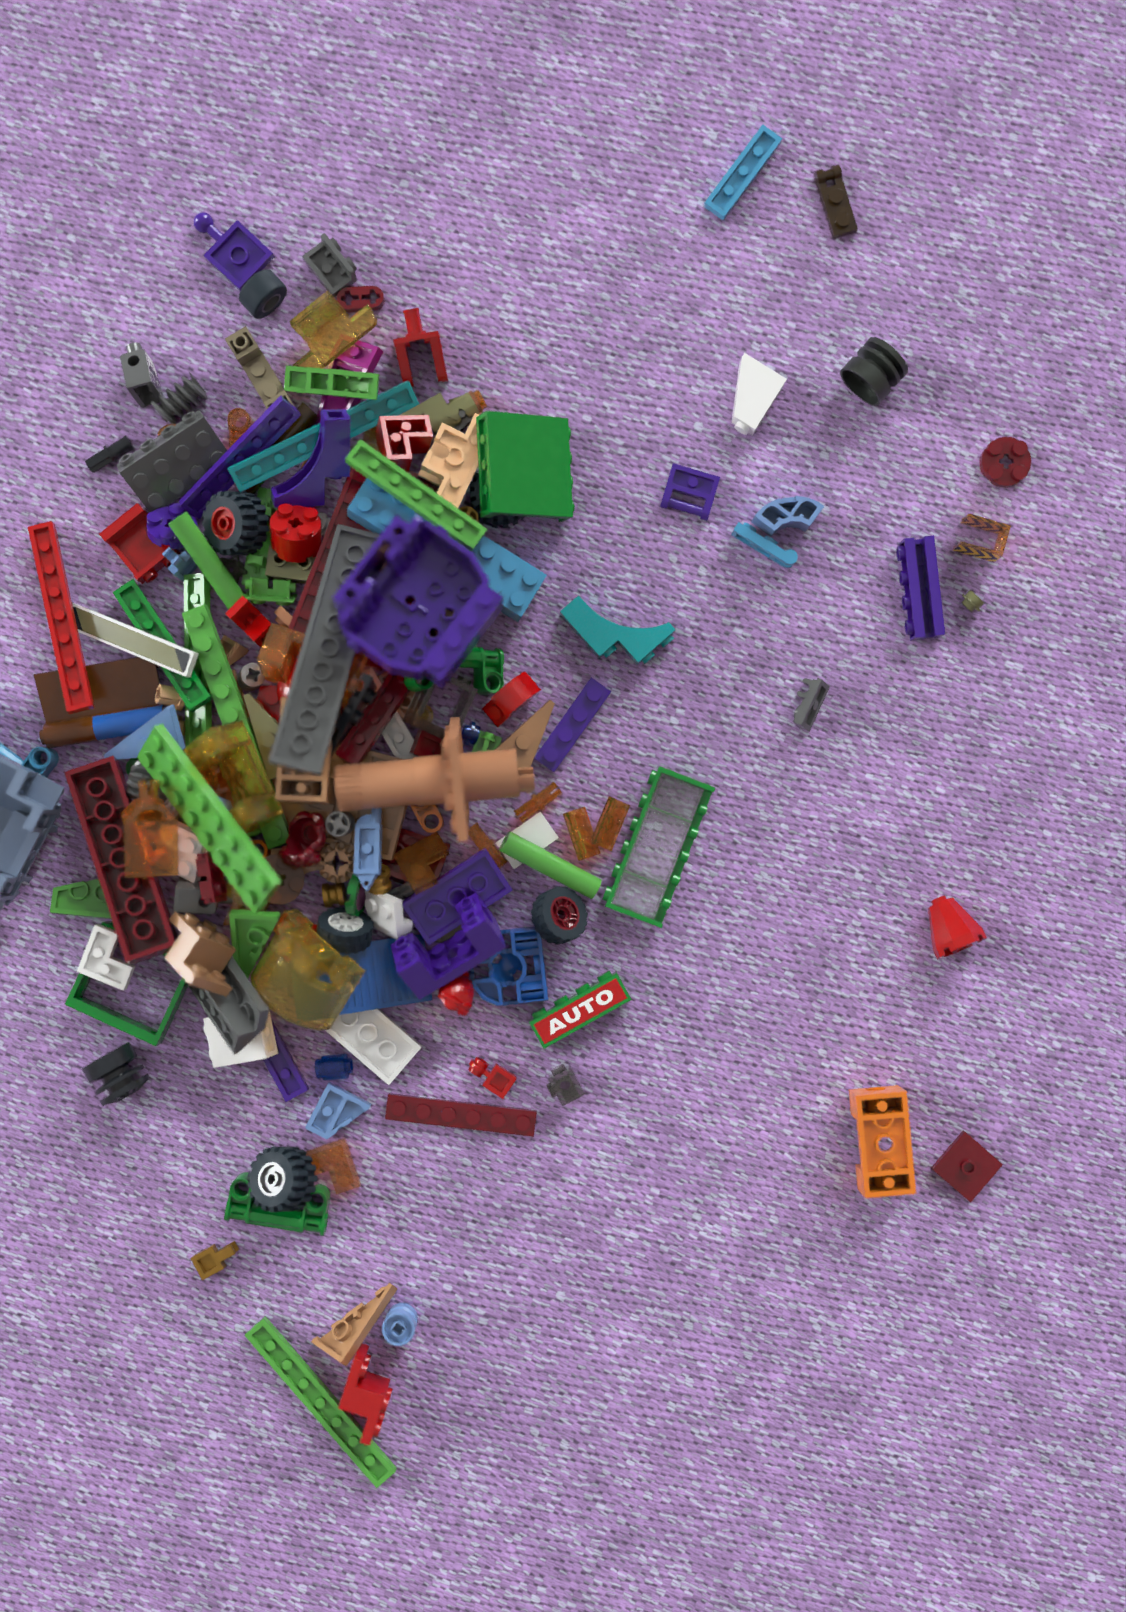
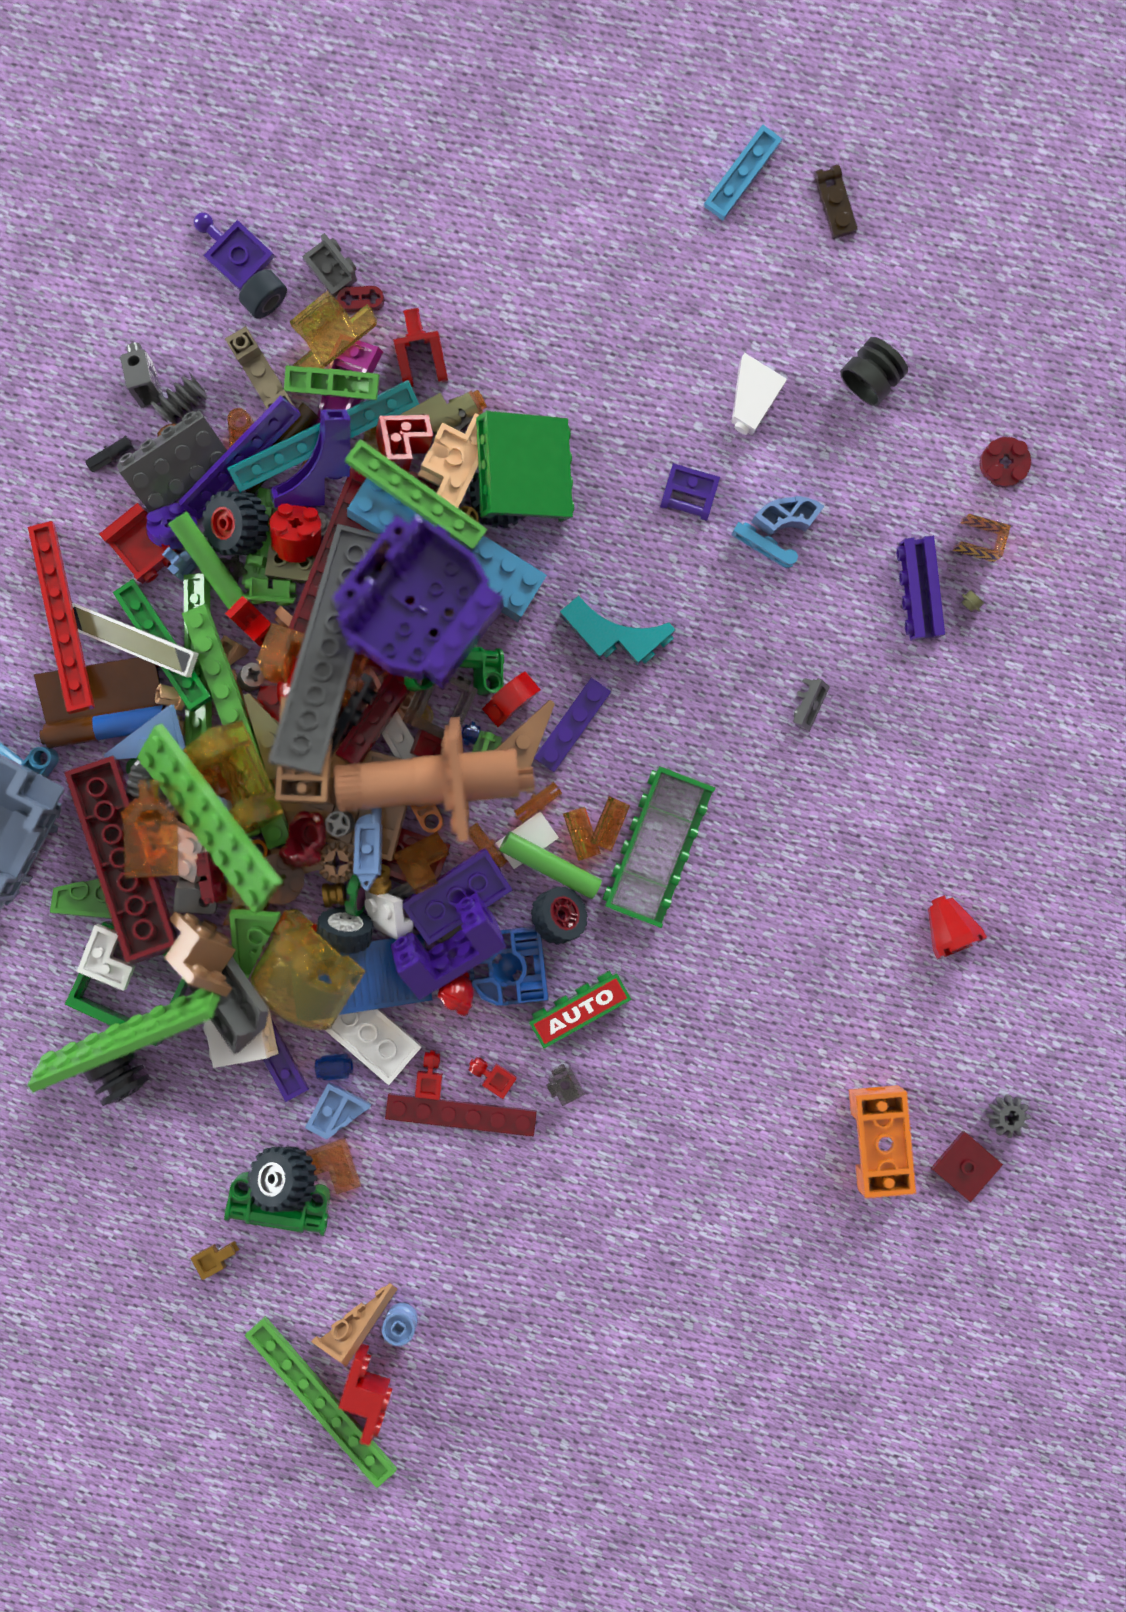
none -> bright green plate [27,988,221,1093]
none -> red plate [415,1050,443,1100]
none -> dark grey gear [986,1094,1031,1138]

